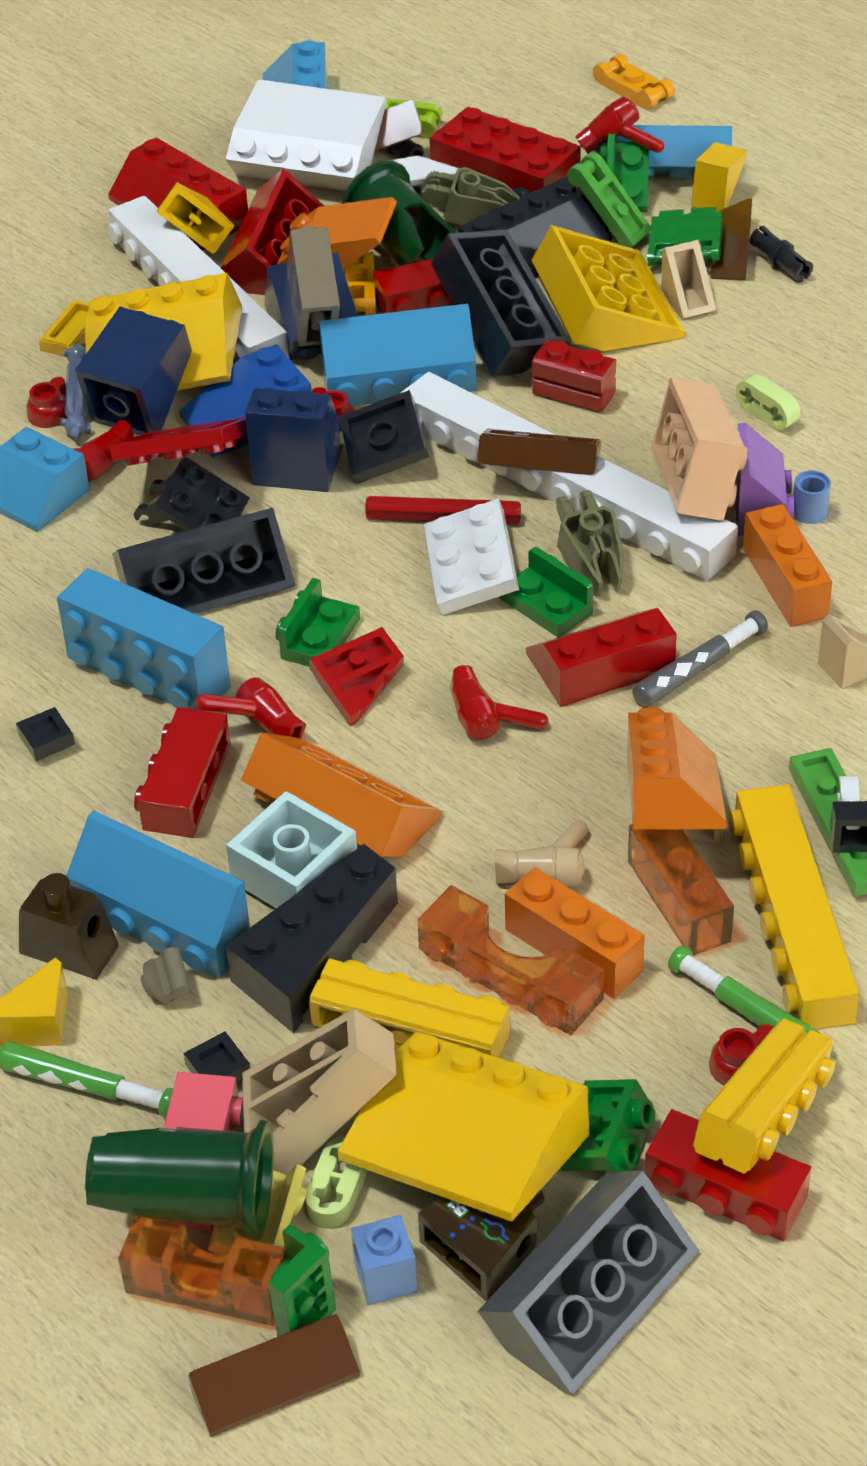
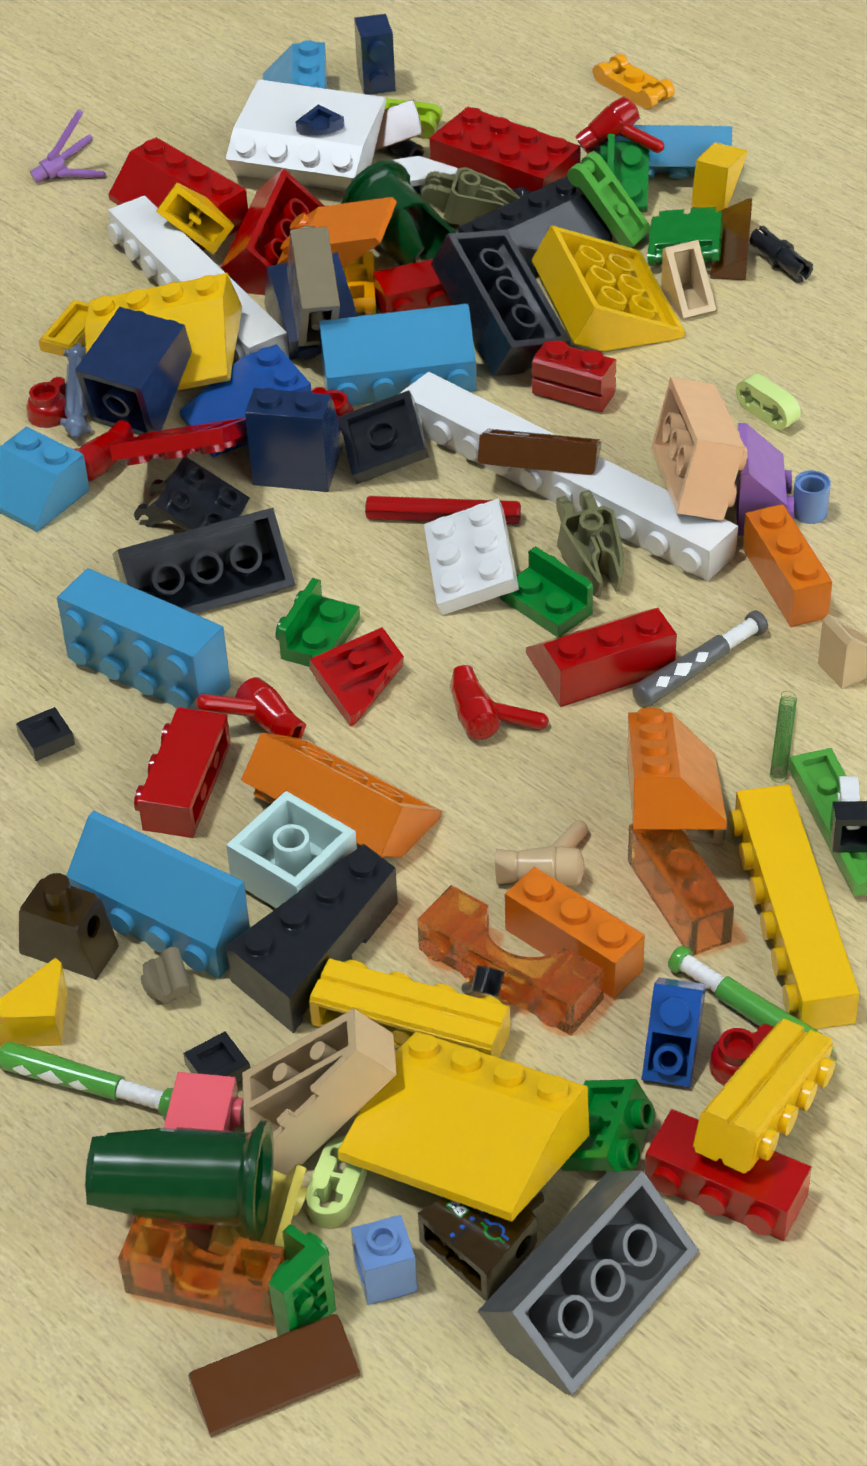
none -> medium lavender plant [30,109,106,183]
none -> dark blue tile [295,104,345,135]
none -> dark blue brick [354,14,396,95]
none -> black hand [461,965,505,997]
none -> blue slope [641,977,707,1087]
none -> bright green piece [770,691,797,783]

